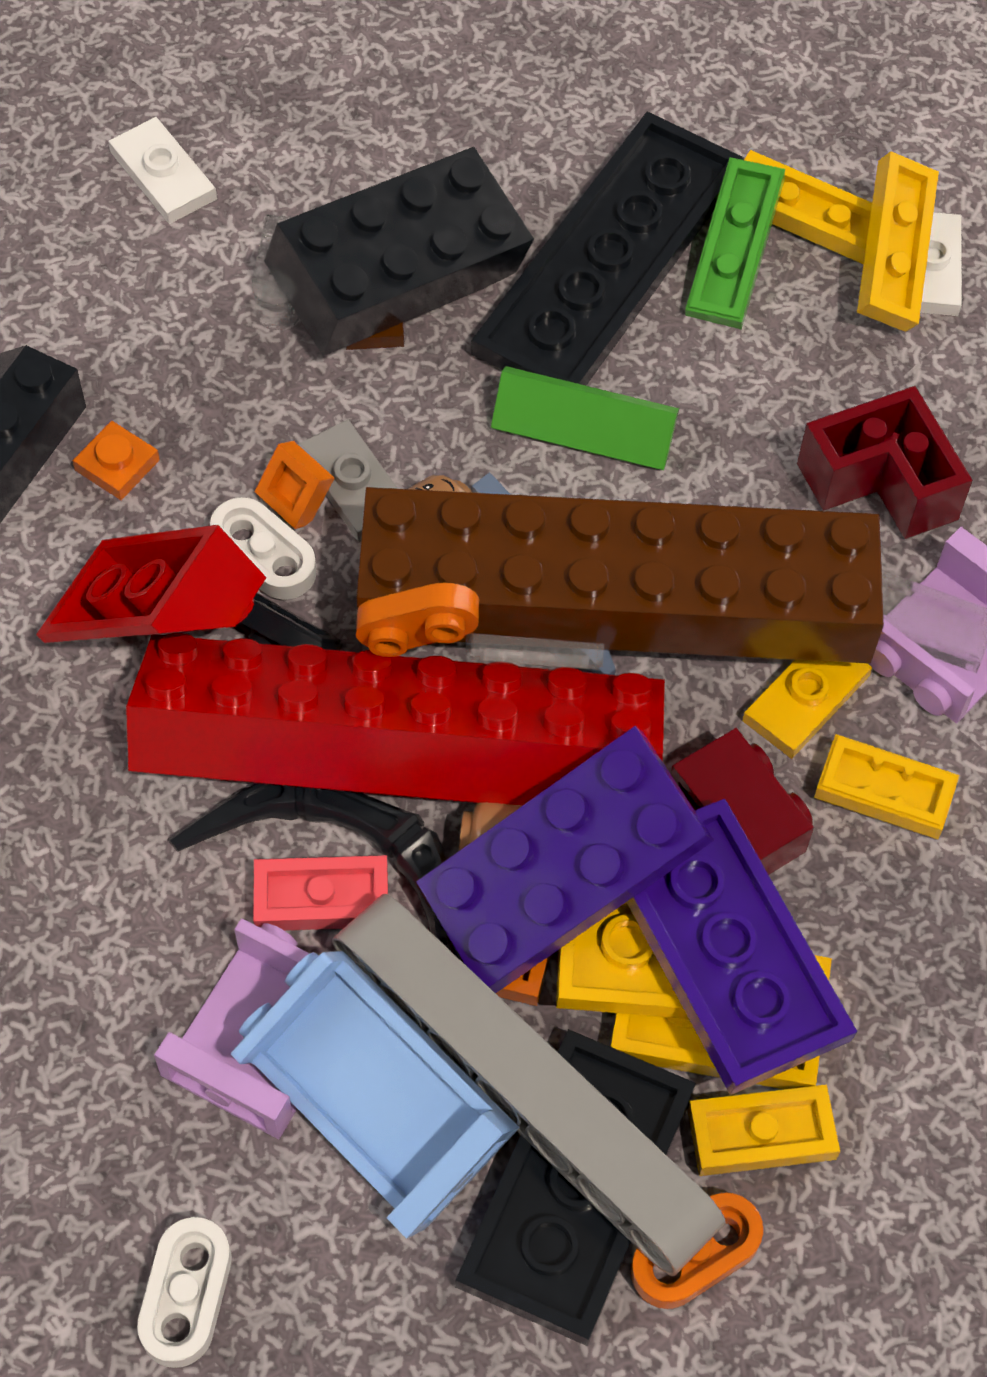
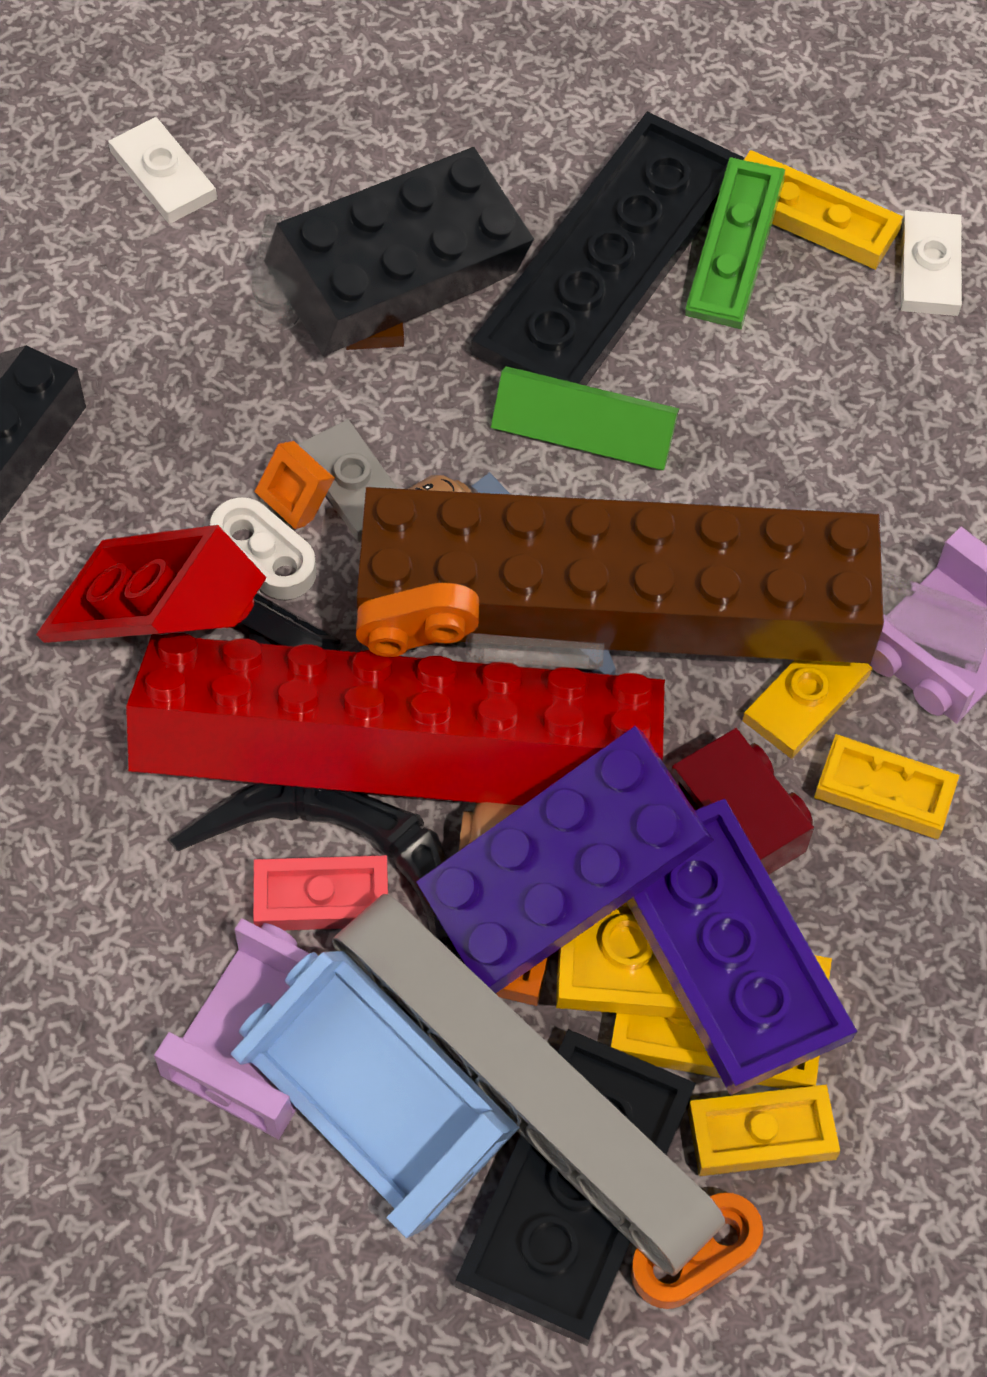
orange plate [72,420,160,501] -> none
white plate [137,1217,232,1368] -> none
dark red brick [797,385,973,539] -> none
yellow plate [857,151,939,332] -> none

